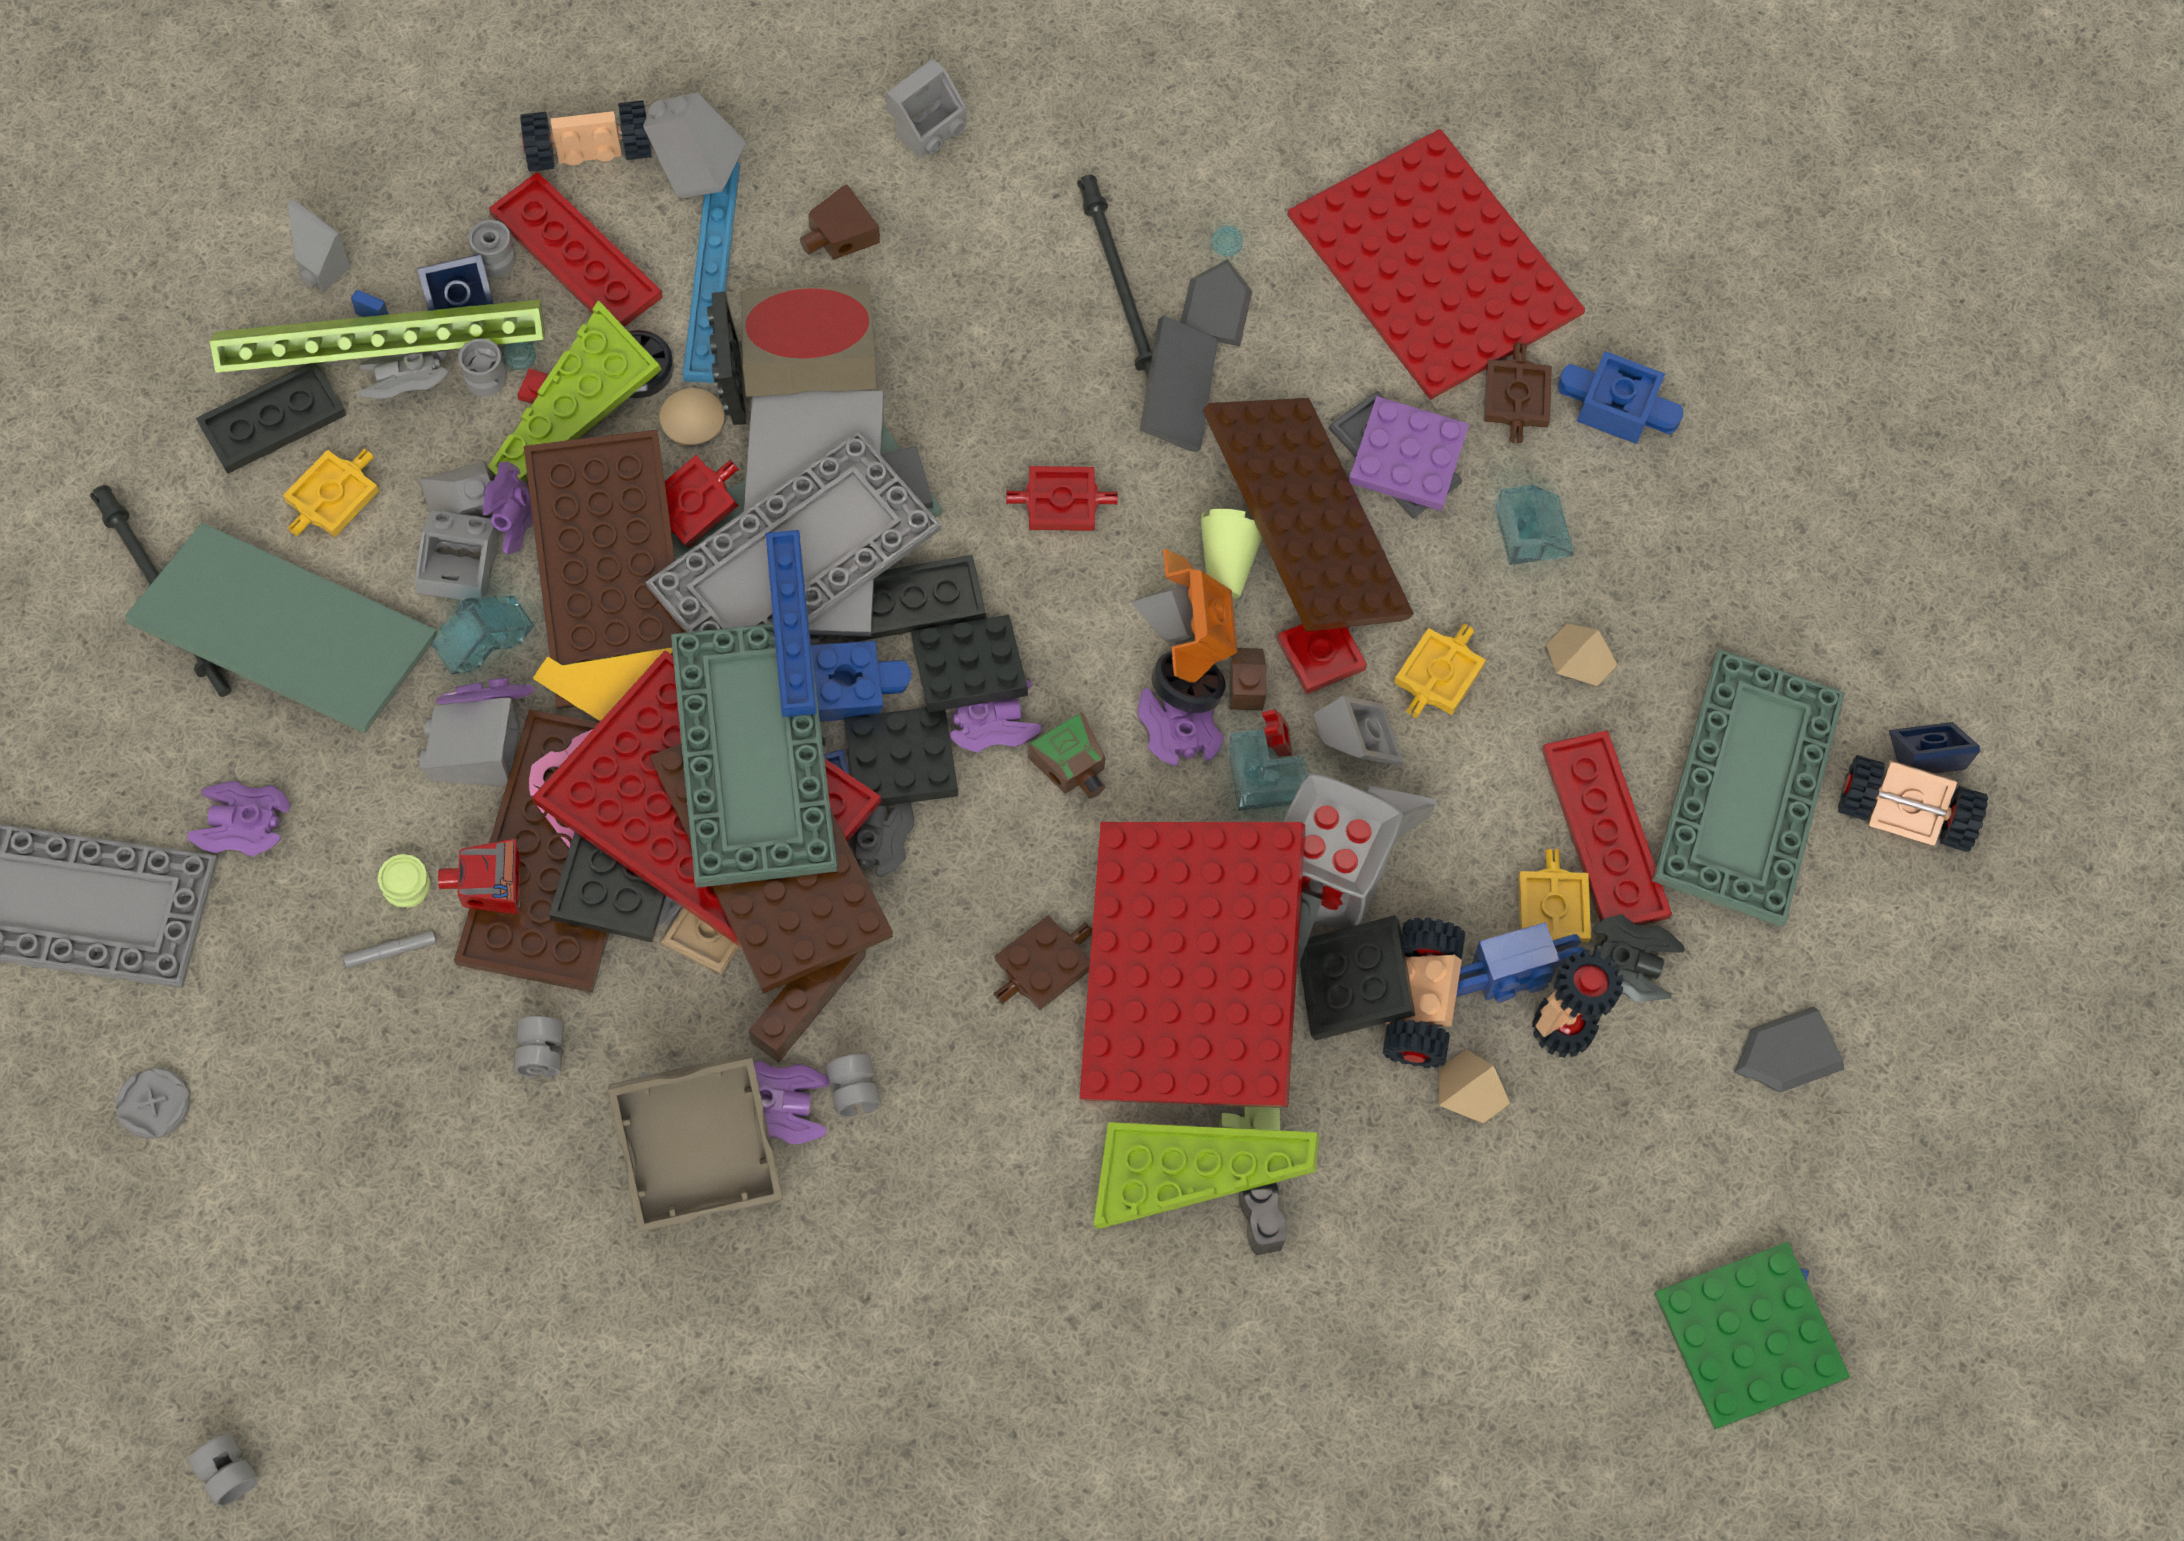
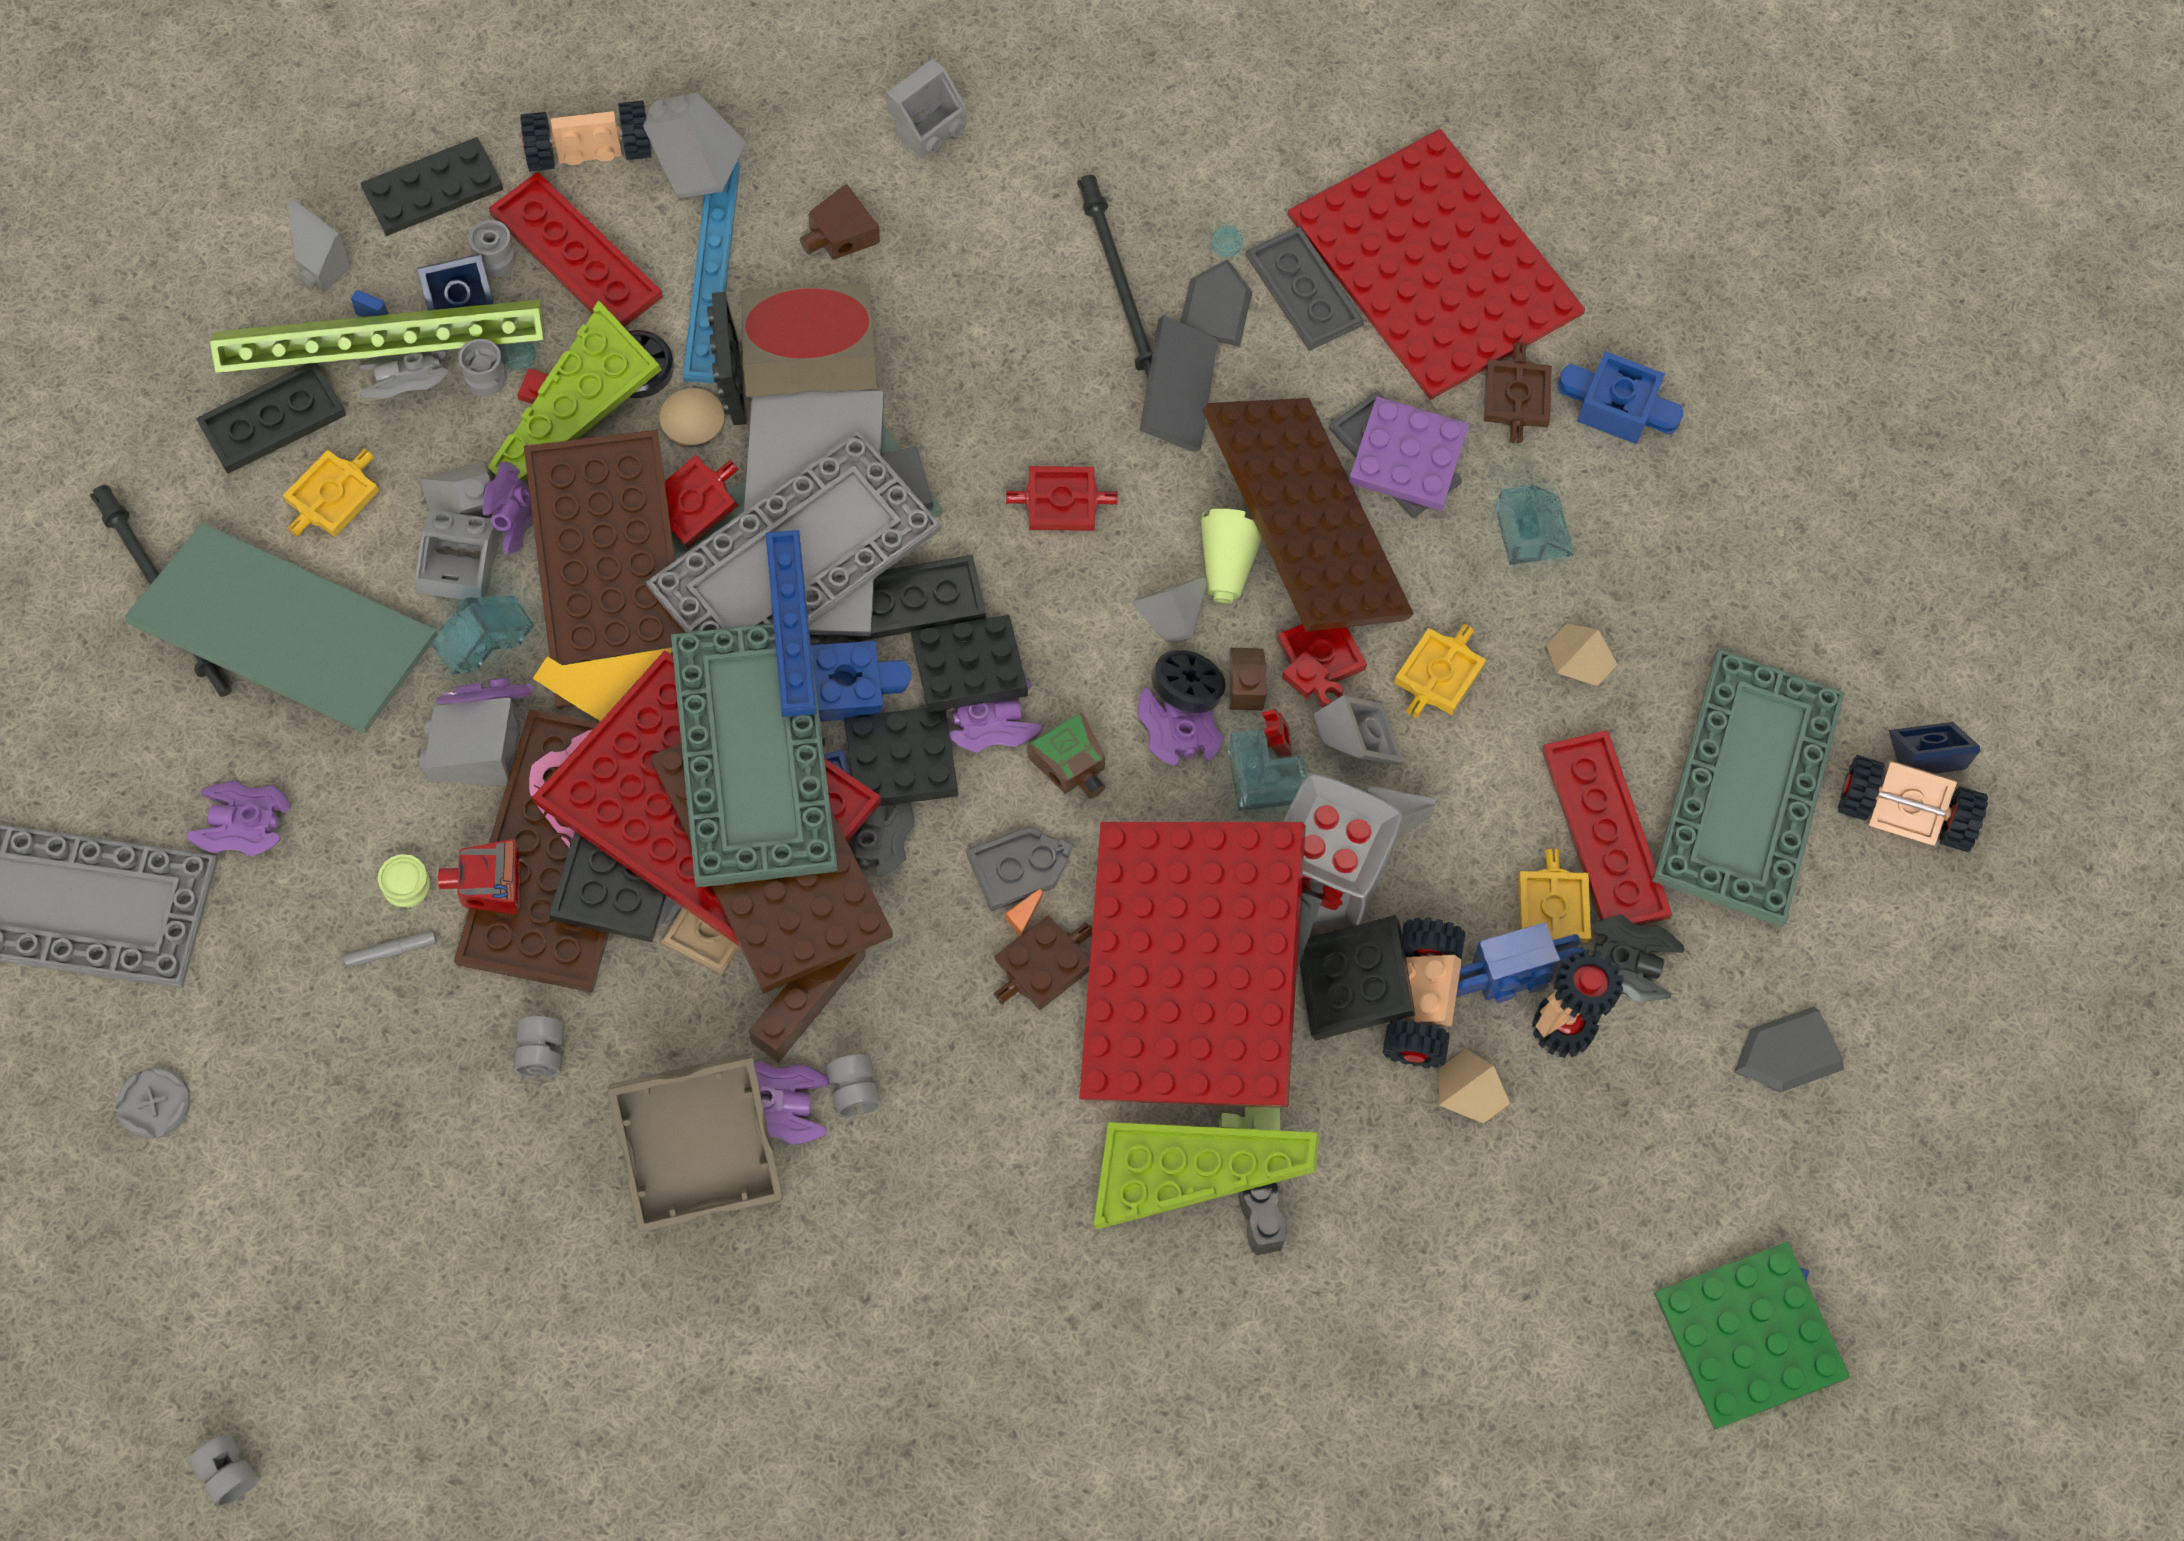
orange piece [1163,549,1238,683] -> none
none -> pearl dark grey plate [360,137,503,236]
none -> dark grey tile [966,826,1074,912]
none -> orange piece [1006,889,1043,936]
none -> dark grey tile [1245,226,1364,351]
none -> red plate [1282,650,1344,708]

